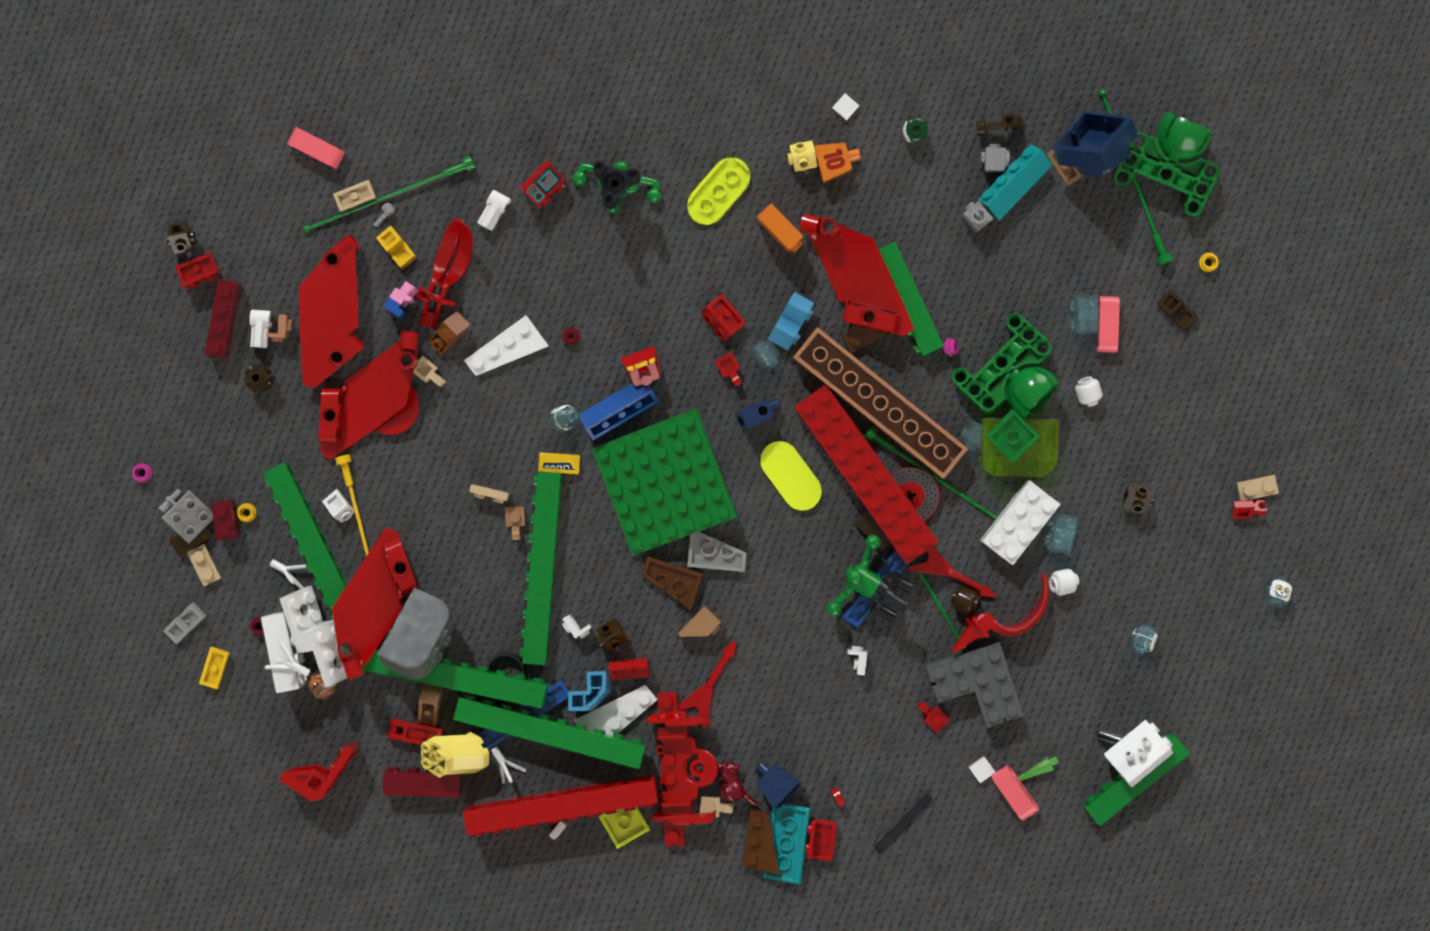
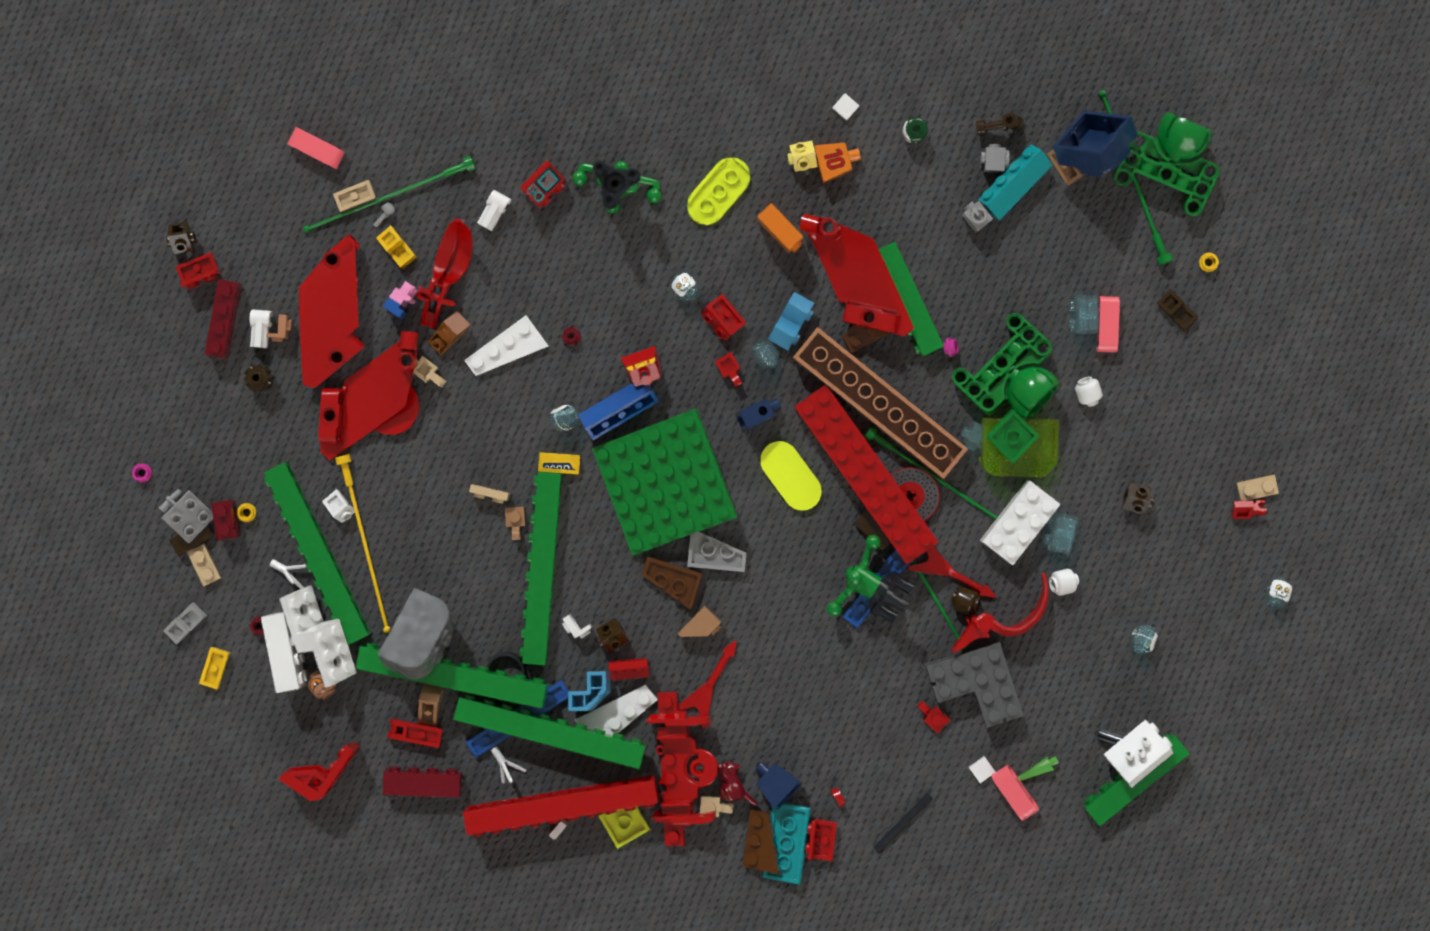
white plant [265,643,310,677] -> none
red panel [332,528,418,680] -> none
light yellow brick [421,732,489,778] -> none
white bracket [847,646,867,675] -> none
none -> head [671,273,700,301]

